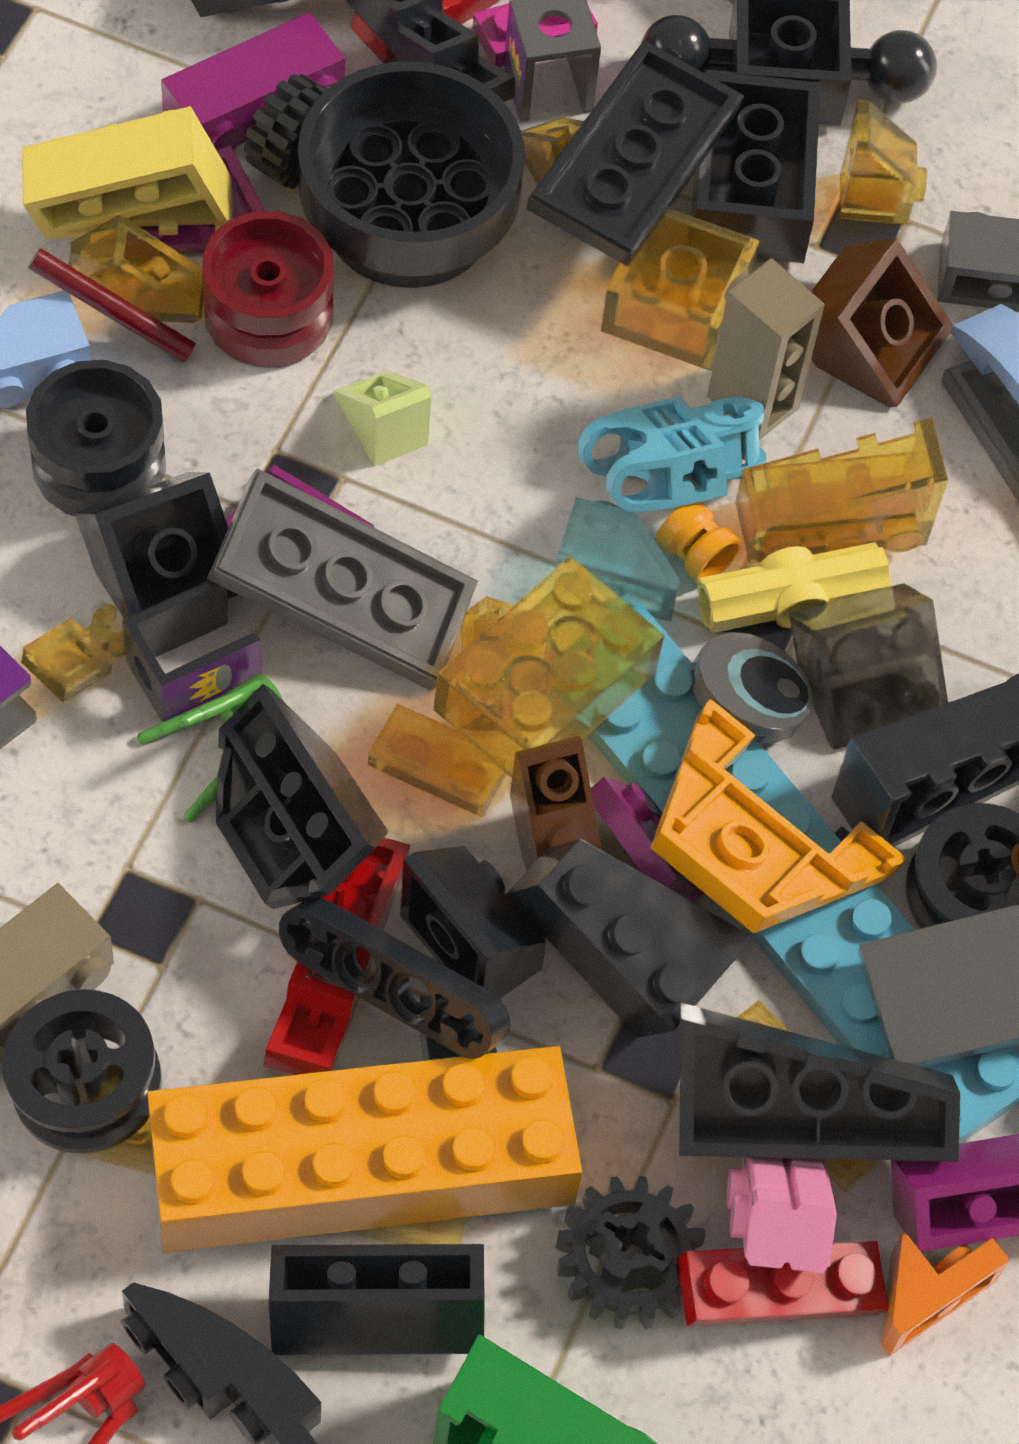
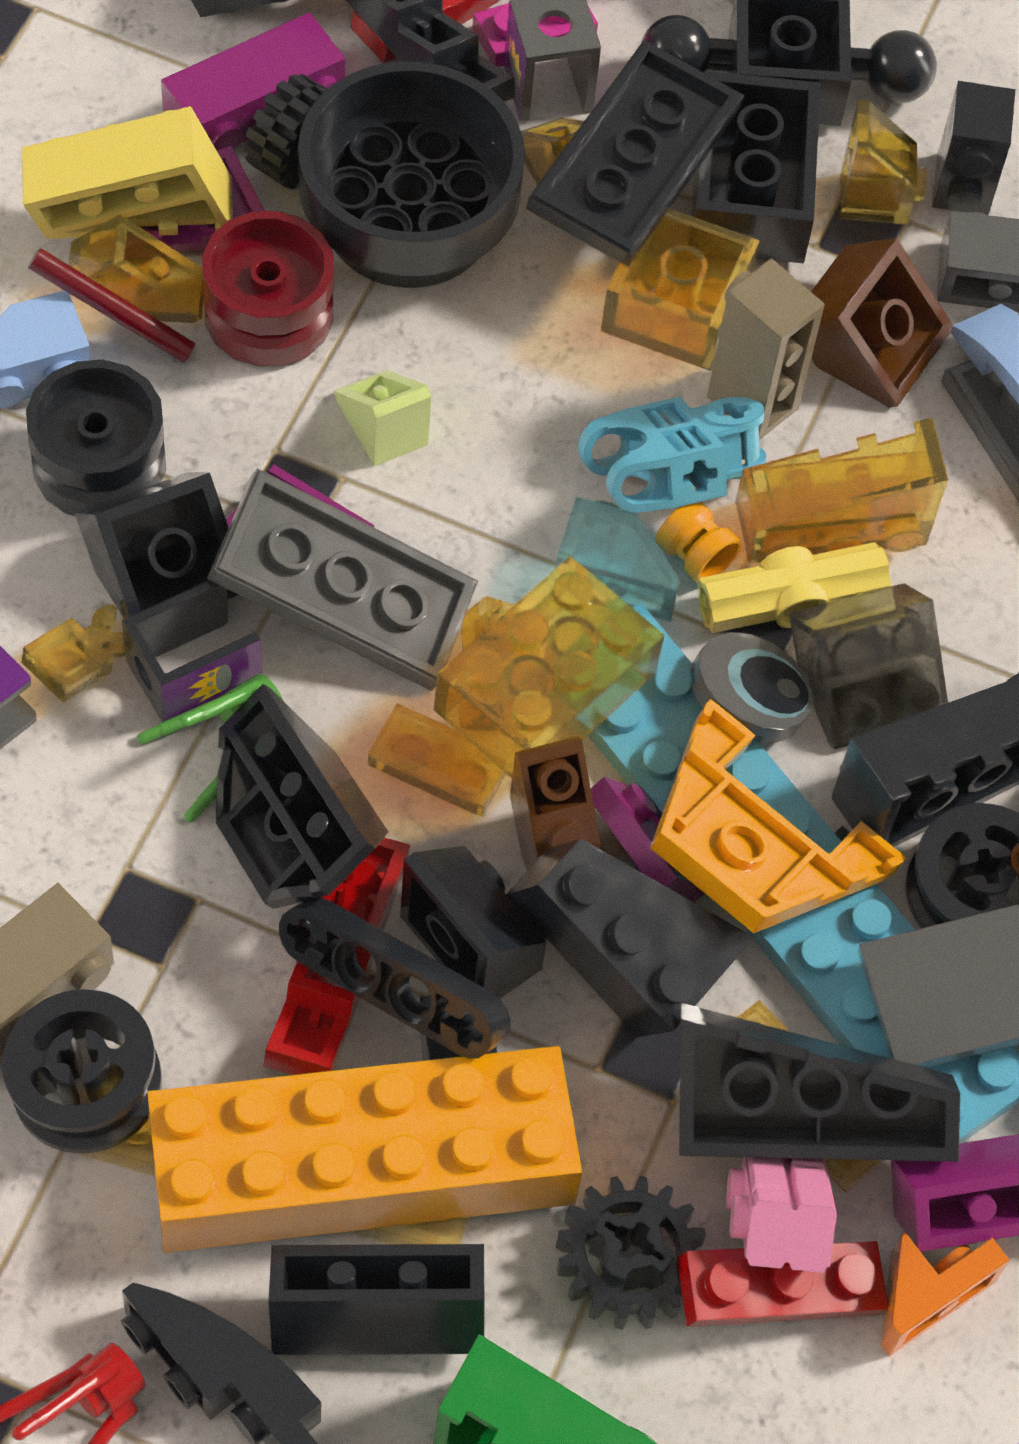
none -> black brick [932,80,1016,215]

